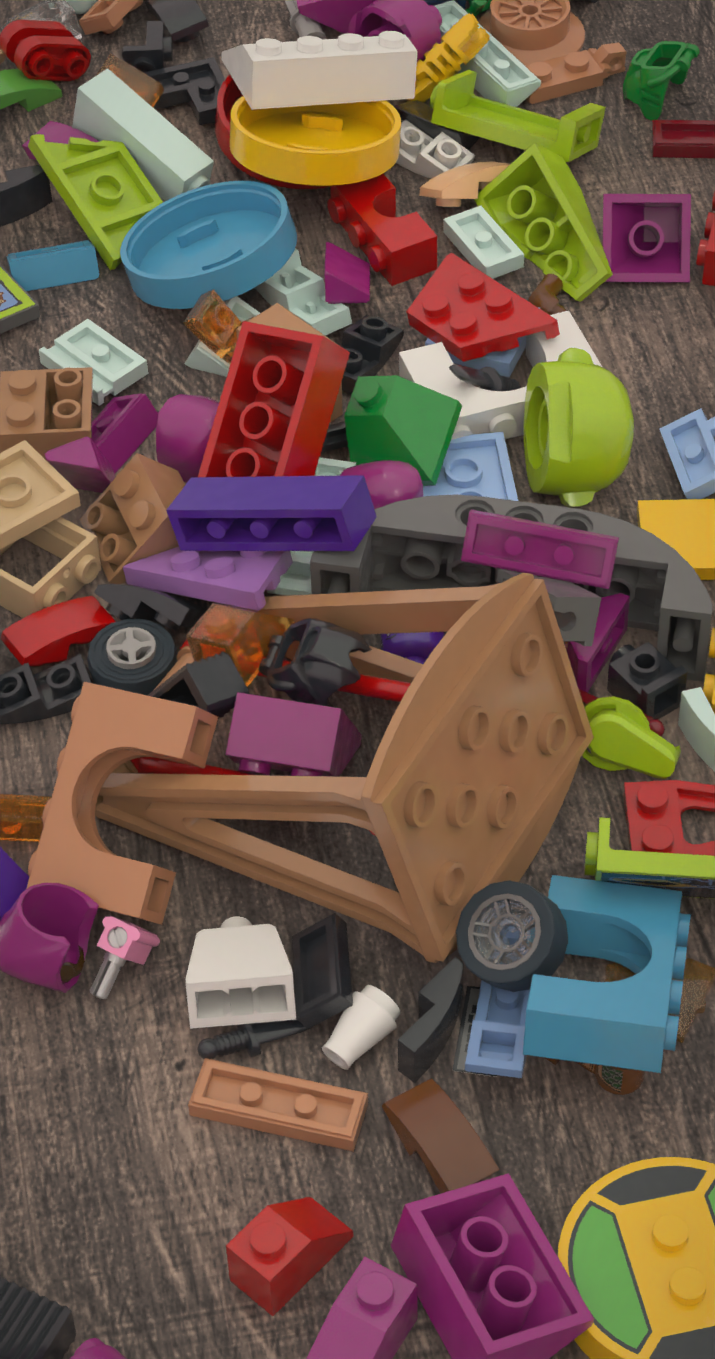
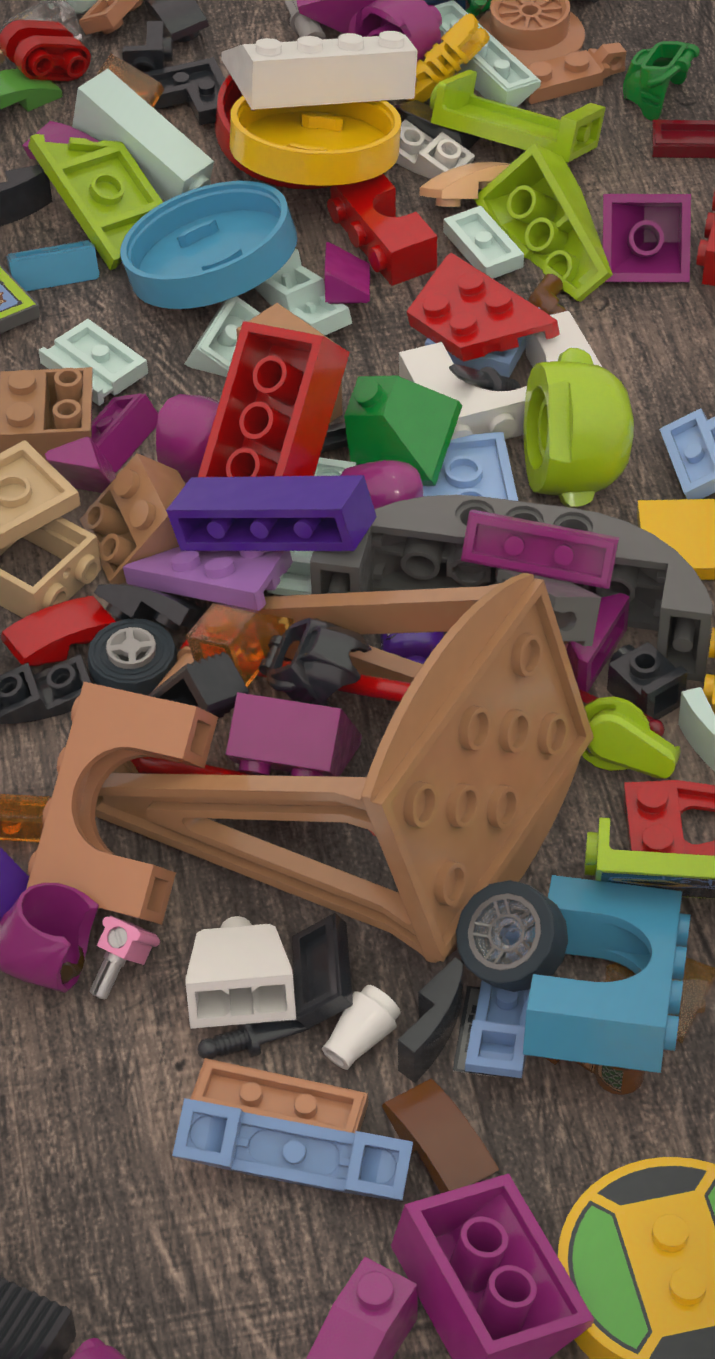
clear orange slope [183,289,254,364] -> none
red slope [226,1197,354,1316] -> none
black slope [341,315,404,394] -> none
none -> medium blue slope [172,1098,413,1201]

